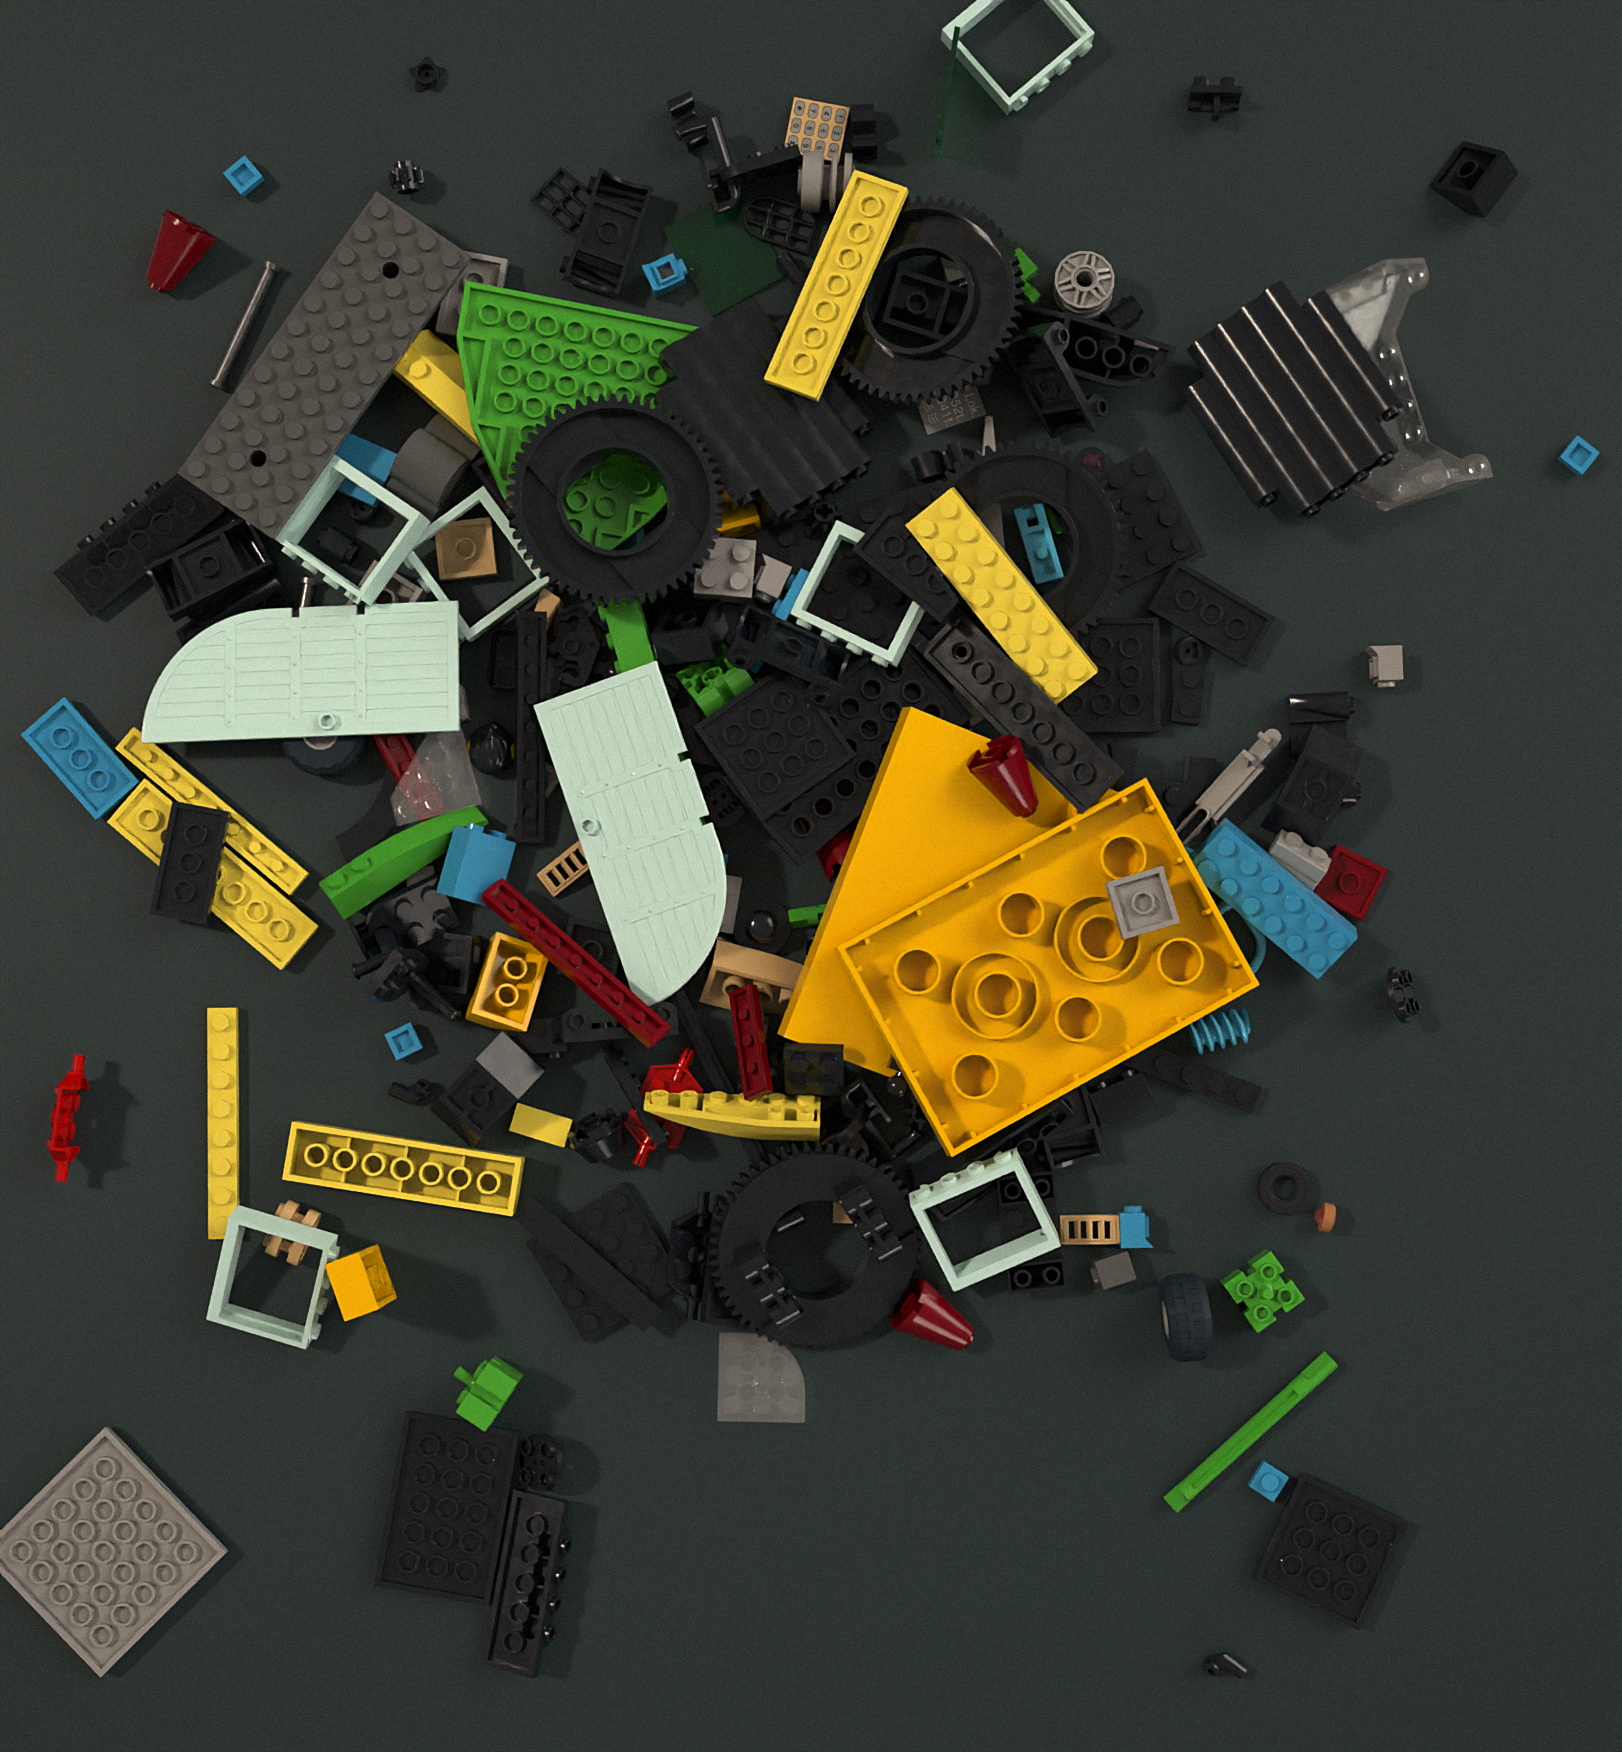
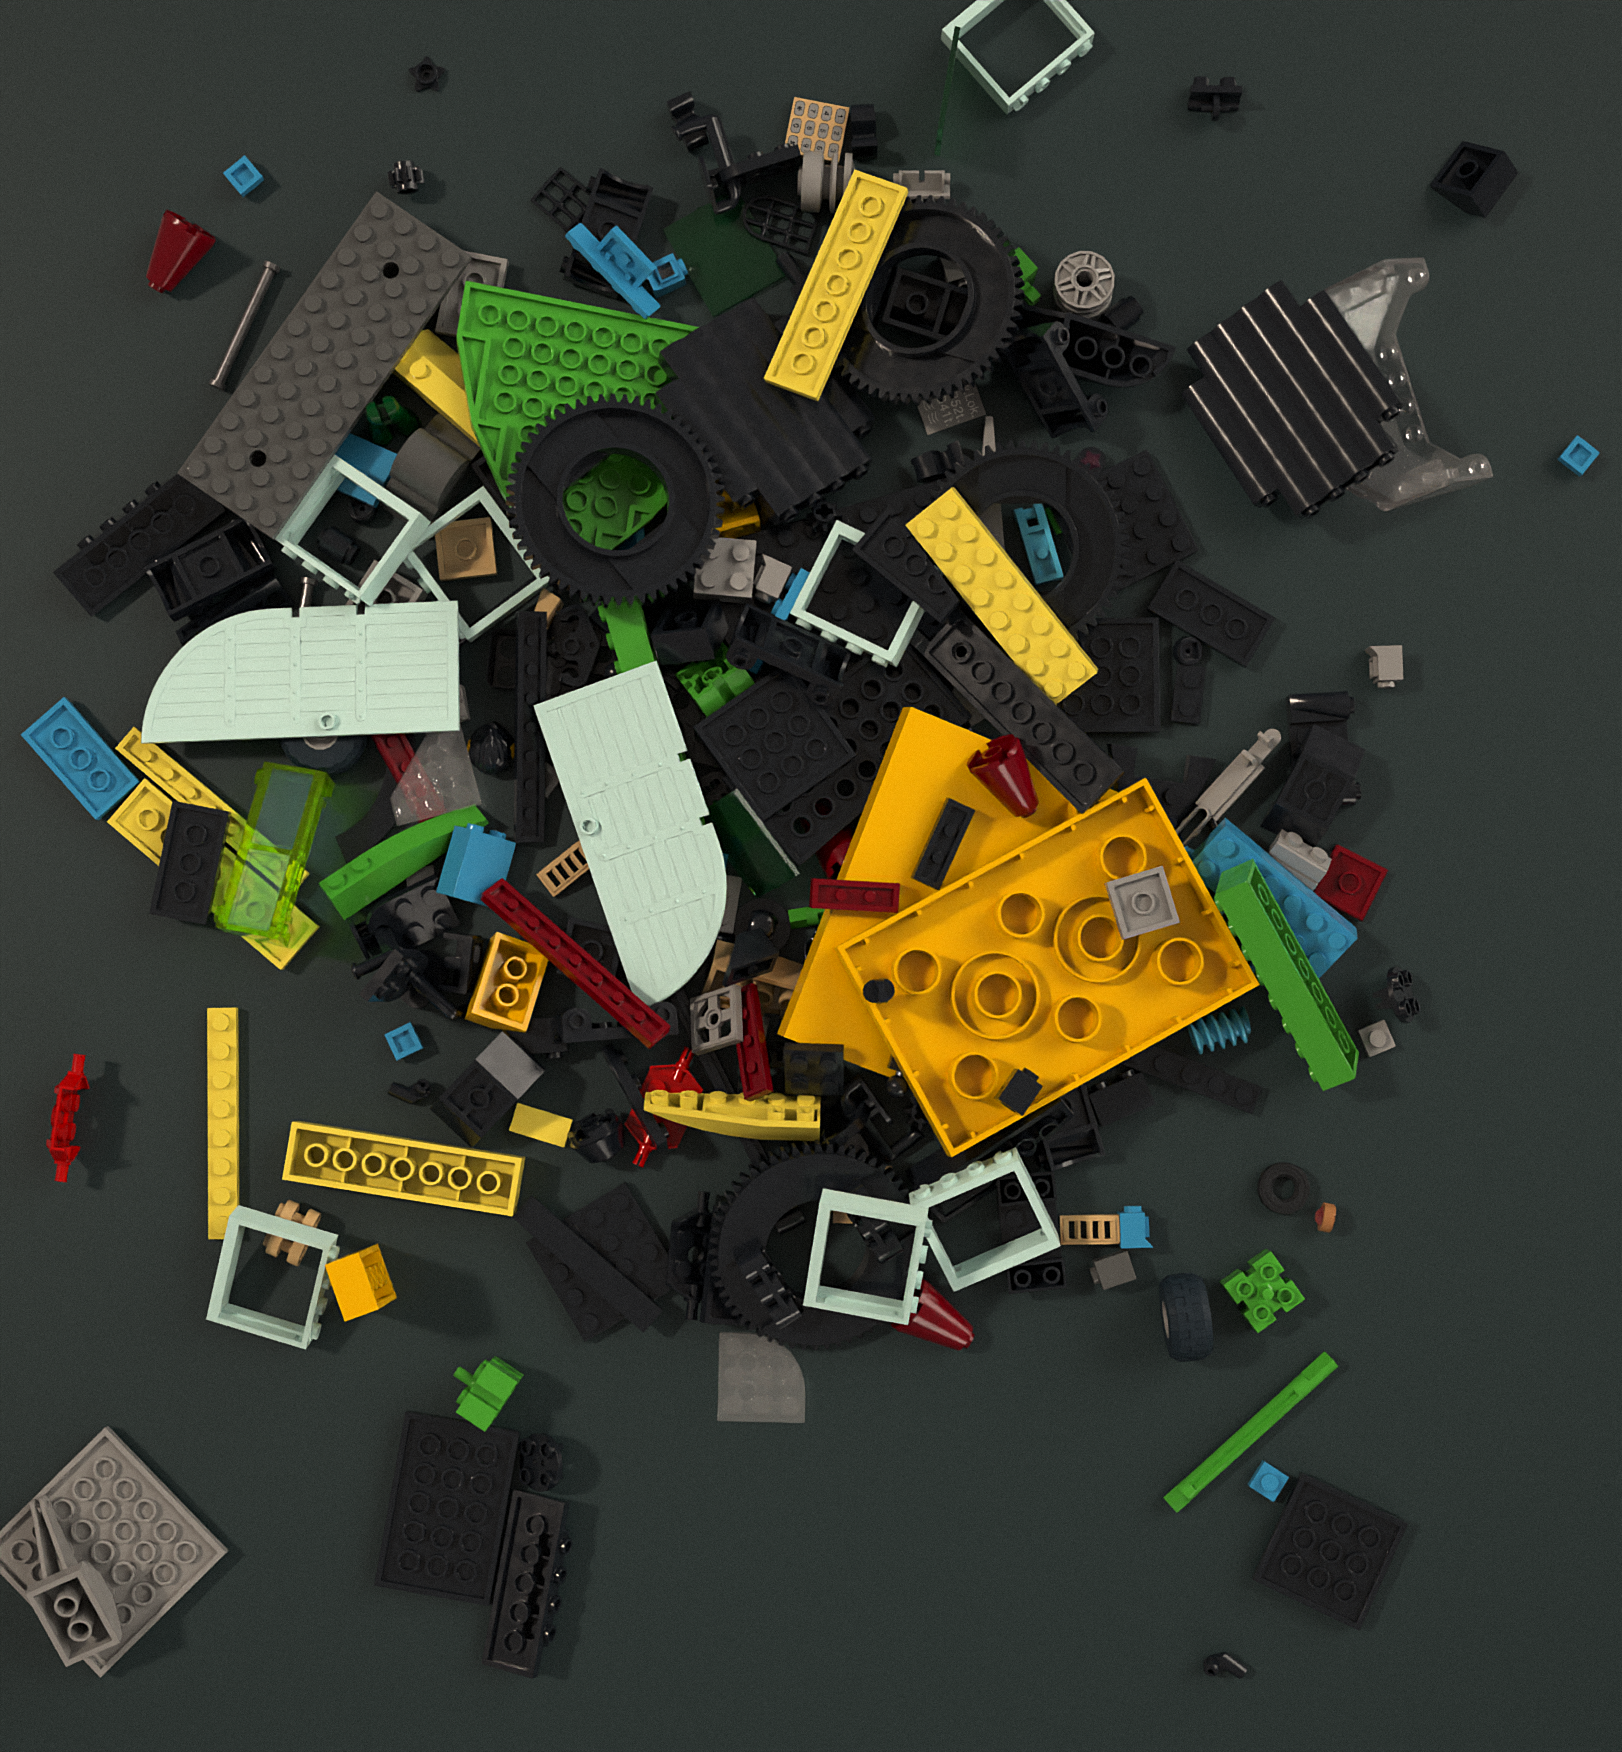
none -> light grey slope [25,1495,122,1667]
none -> windscreen [214,761,335,948]
none -> dark green piece [365,396,422,447]
none -> dark azure bracket [565,223,660,319]
none -> light grey piece [690,984,743,1055]
none -> clear green piece [704,789,800,898]
none -> black slope [722,928,780,987]
none -> light aqua window [803,1189,933,1325]
none -> dark red plate [809,878,900,913]
none -> black piece [863,978,895,1004]
none -> light grey hinge [893,170,950,201]
none -> black plate [910,798,975,891]
none -> black brick [994,1067,1043,1116]
none -> bright green brick [1214,859,1359,1091]
none -> light grey plate [1356,1020,1396,1057]

